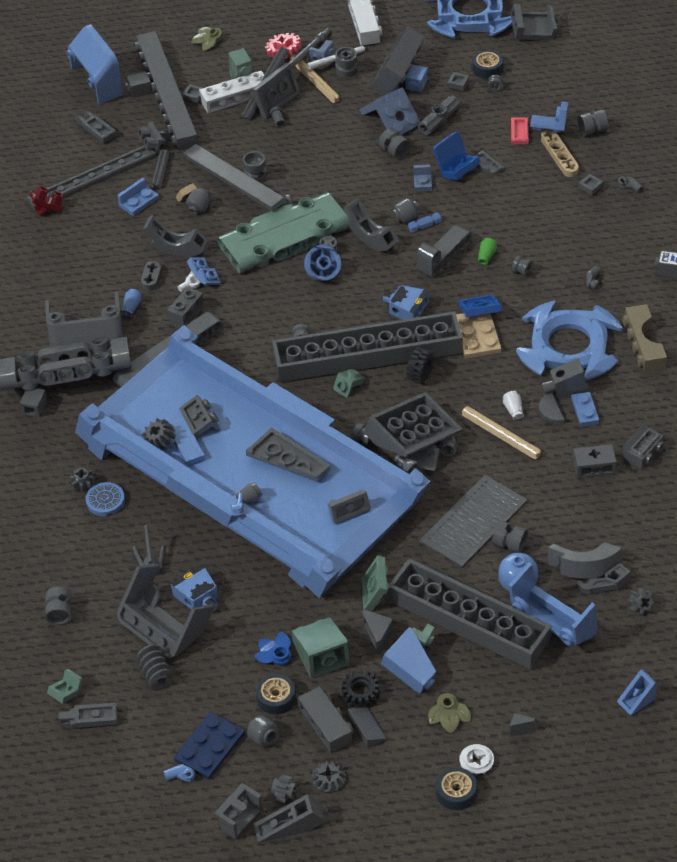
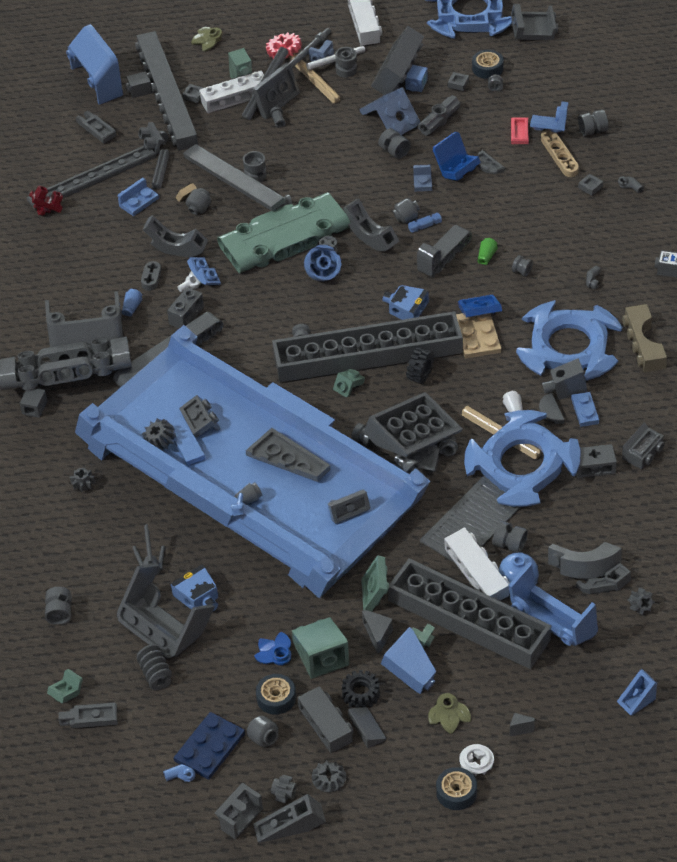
medium blue tile [86,482,125,516] -> none
none -> white brick [444,527,510,601]
none -> medium blue piece [464,410,581,507]

